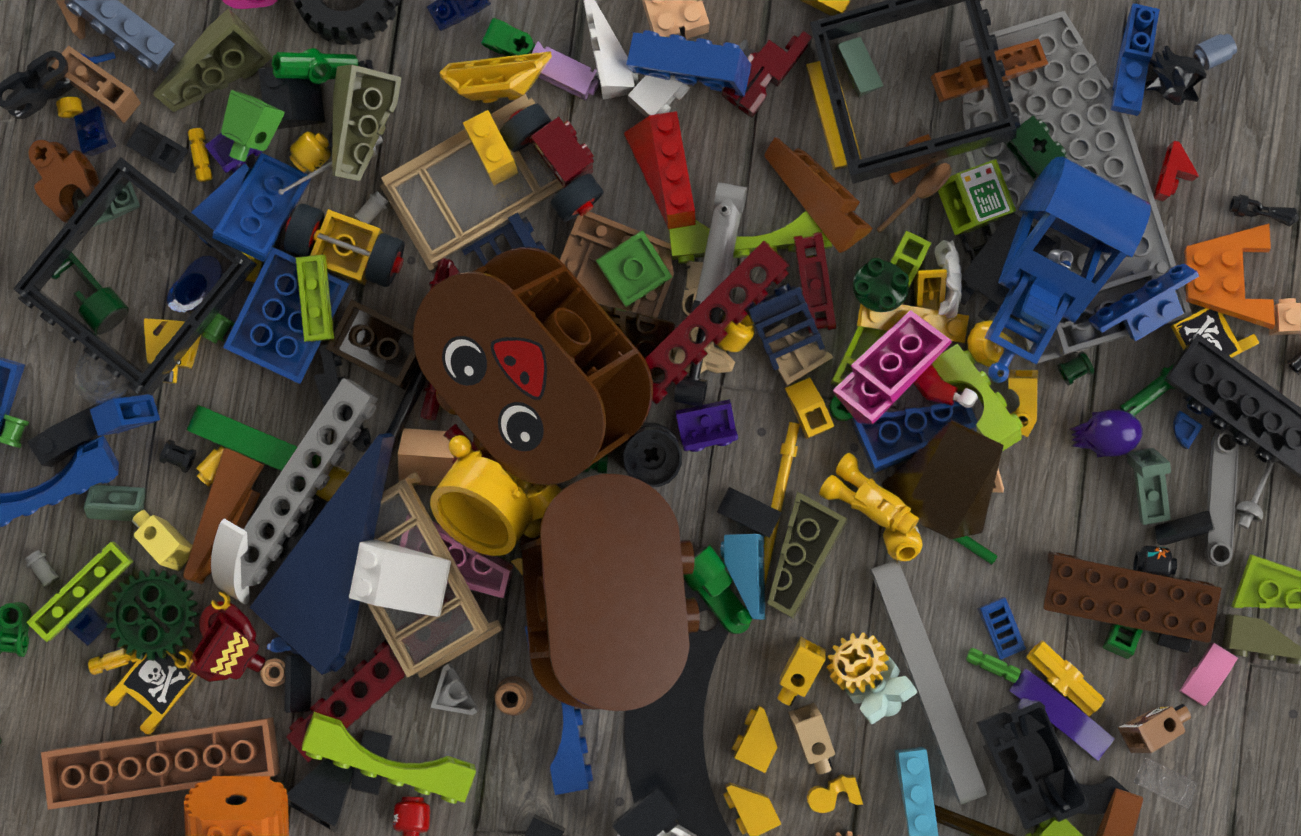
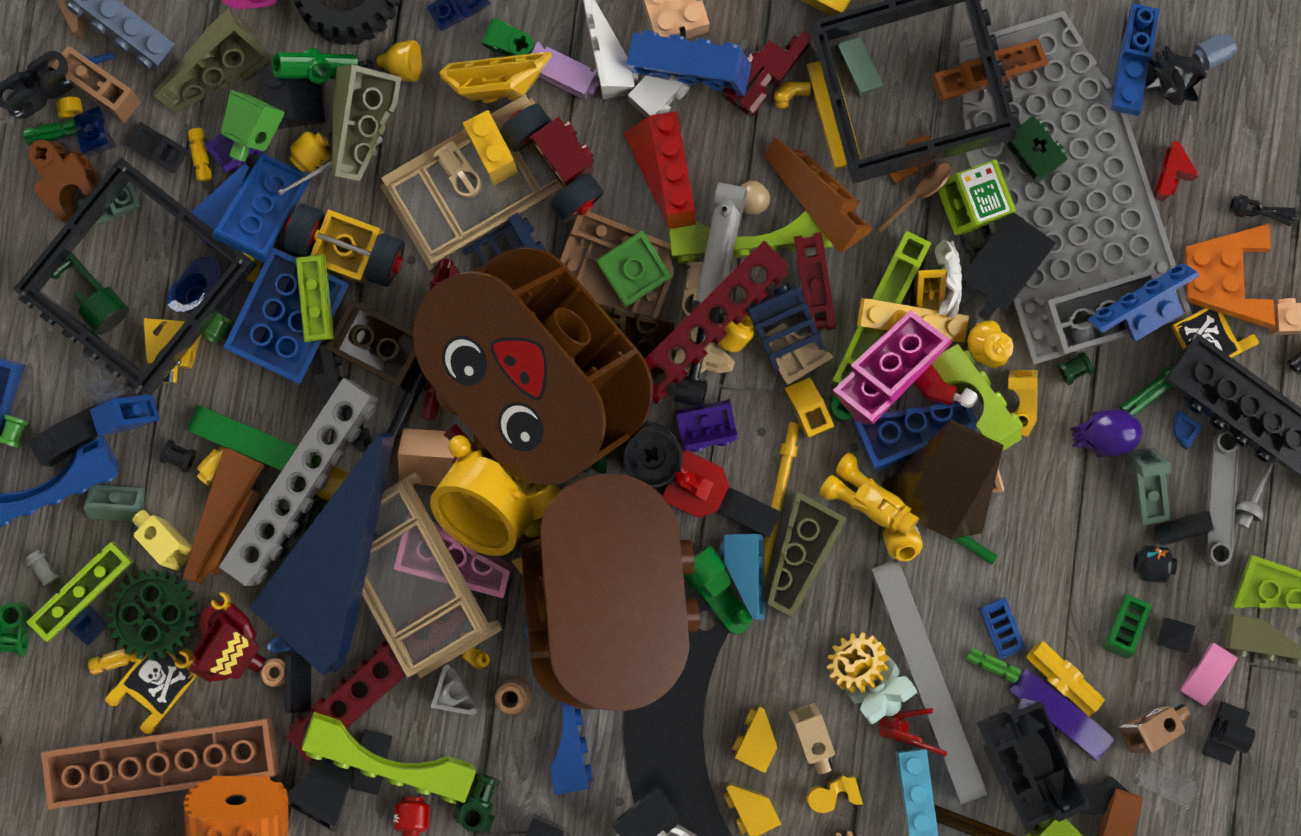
white slope [211,519,249,604] -> none
white slope [349,539,451,617] -> none
light grey pin [354,191,389,224] -> none
yellow torso [777,636,826,706] -> none
dark green dish [853,258,909,312] -> none
blue piece [984,157,1151,383] -> none
reddish brown bracket [1043,551,1222,643] -> none
none -> green axle [23,119,79,145]
none -> yellow helmet [377,40,422,82]
none -> tan piece [434,142,481,199]
none -> dark green connector [452,773,500,832]
none -> yellow arm [460,632,490,669]
none -> red piece [662,451,729,518]
none -> tan piece [741,181,771,215]
none -> yellow arm [773,81,811,109]
none -> red plant [879,708,948,756]
none -> black tile [1202,701,1255,765]

